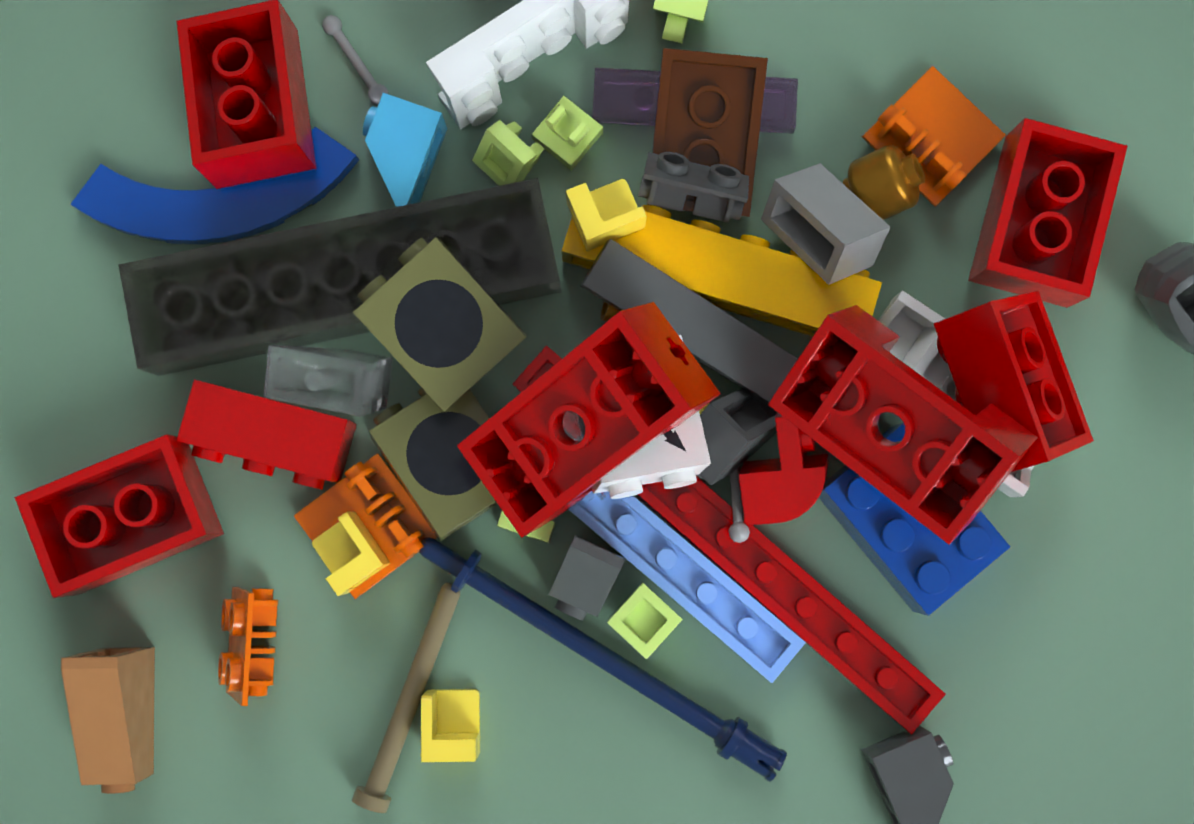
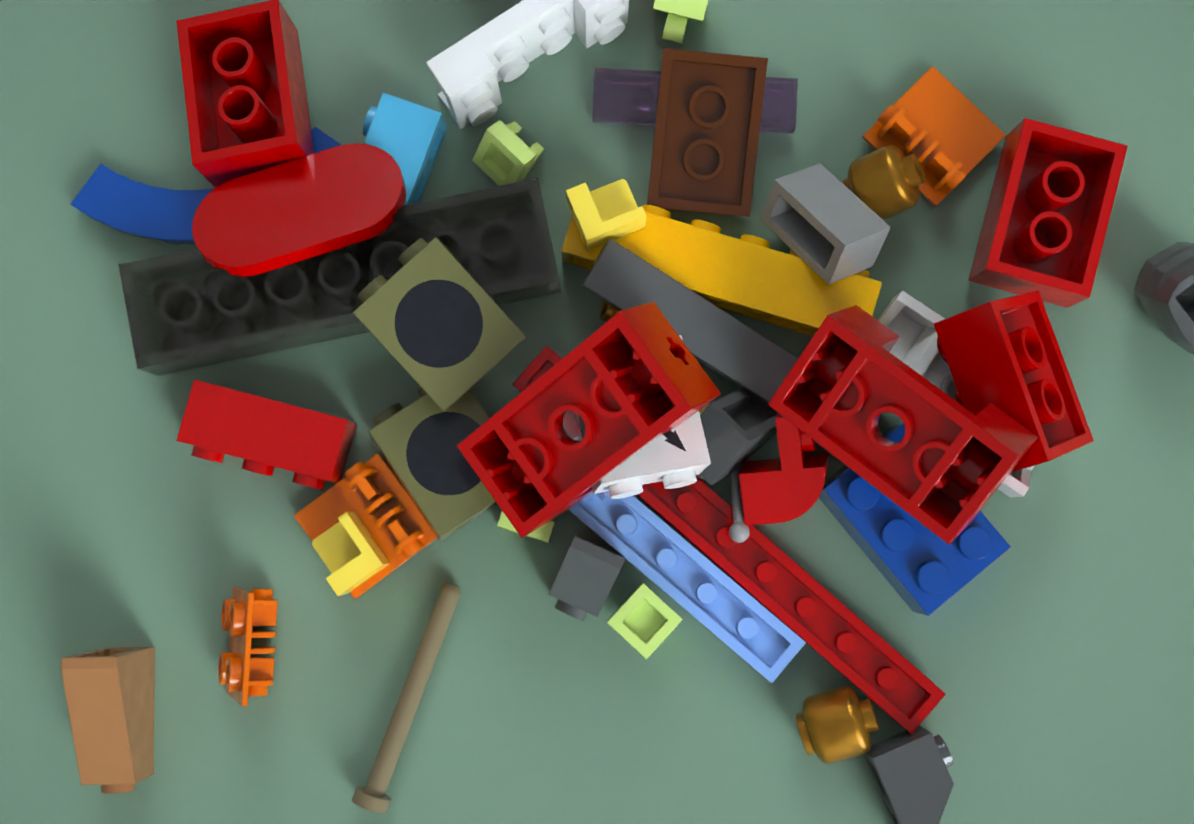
red brick [14,434,224,598] -> none
clear slope [263,345,393,417] -> none
light grey hinge [322,15,389,106] -> none
dark blue bar [419,537,787,782] -> none
light yellow panel [421,689,480,762] -> none
yellowish green tile [532,96,603,171] -> none
dark grey hinge [638,152,749,223] -> none
none -> red tile [192,143,406,277]
none -> pearl gold head [796,686,880,764]

